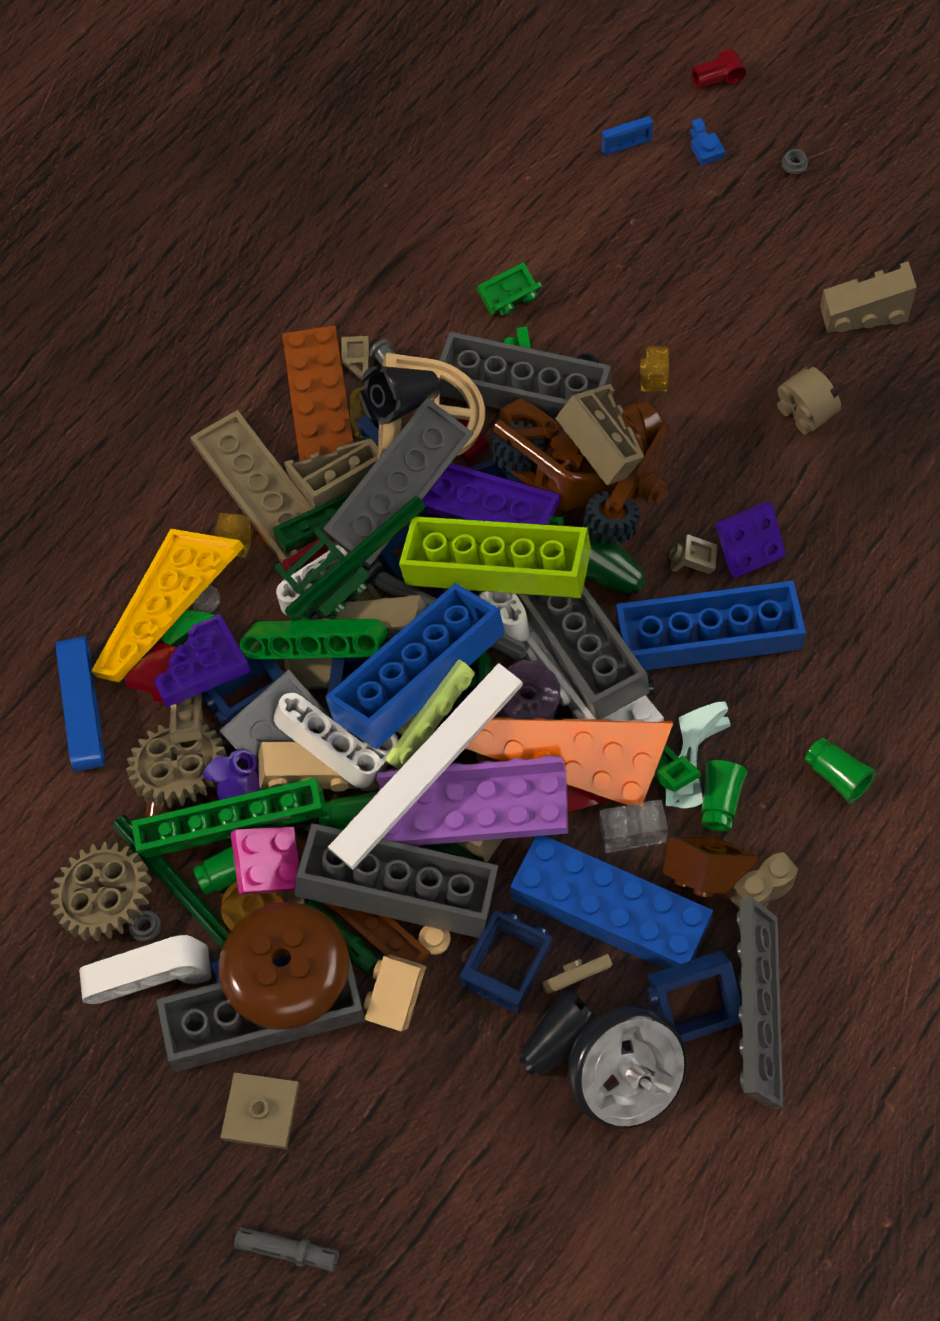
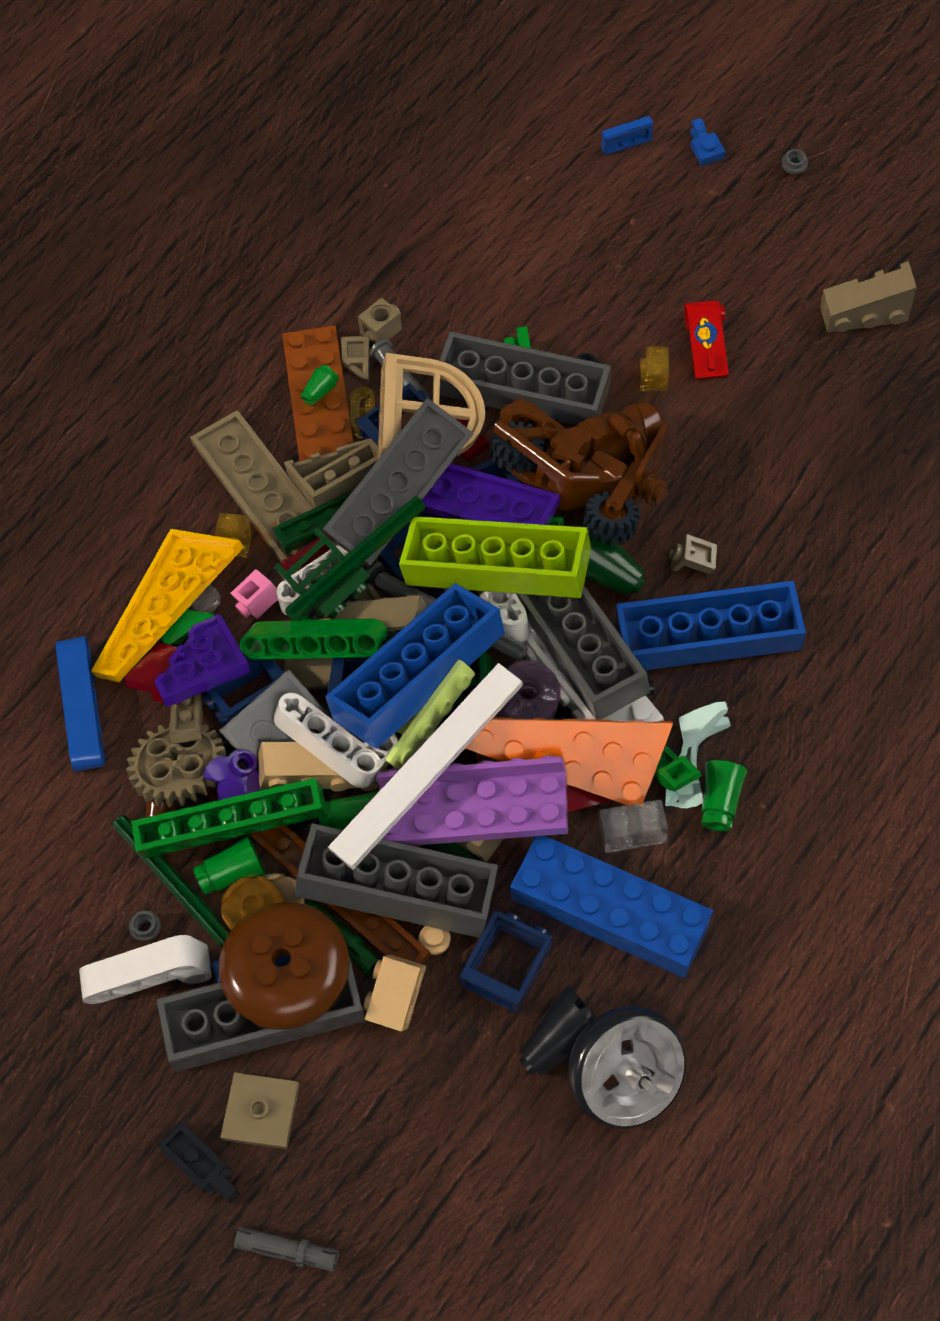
dark tan gear [50,842,152,941] -> none
dark pink plate [231,827,299,895] -> none
black cone [360,366,441,425] -> none
green bracket [476,262,542,317] -> none
dark tan plate [541,954,613,994] -> none
dark tan wedge [556,384,644,485] -> none
dark blue window [646,950,742,1042] -> none
reddish brown slope [663,837,758,897] -> none
dark red piece [691,49,747,88] -> none
dark purple plate [715,501,786,578] -> none
dark tan brick [731,852,798,911] -> none
dark grey plate [737,897,783,1109] -> none
dark tan brick [777,366,841,435] -> none
green plant [805,737,877,804] -> none
none -> black hinge [157,1121,240,1204]
none -> bright pink brick [231,569,278,619]
none -> green cone [300,364,339,406]
none -> dark tan brick [358,298,402,344]
none -> red door [684,300,729,380]

